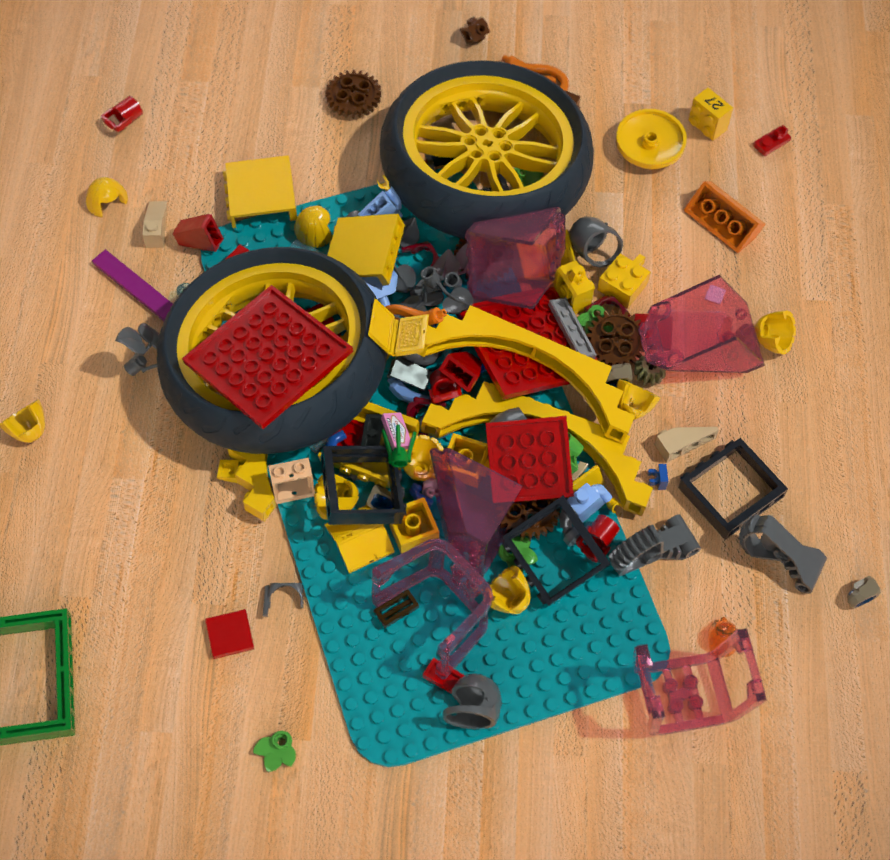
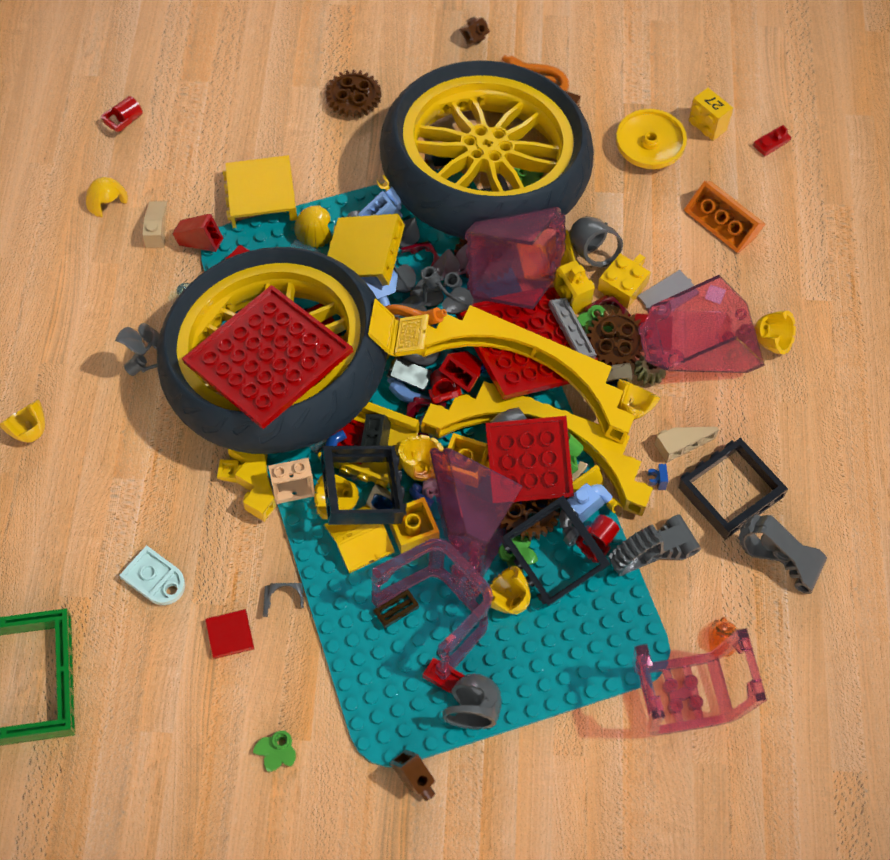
magenta tile [92,249,173,321] -> none
tile [381,412,411,450] -> none
green plant [382,424,417,468] -> none
dark tan rock [848,576,881,608] -> none
none -> light aqua plate [119,545,185,605]
none -> reddish brown torso [389,749,436,801]
none -> light grey piece [637,270,699,315]

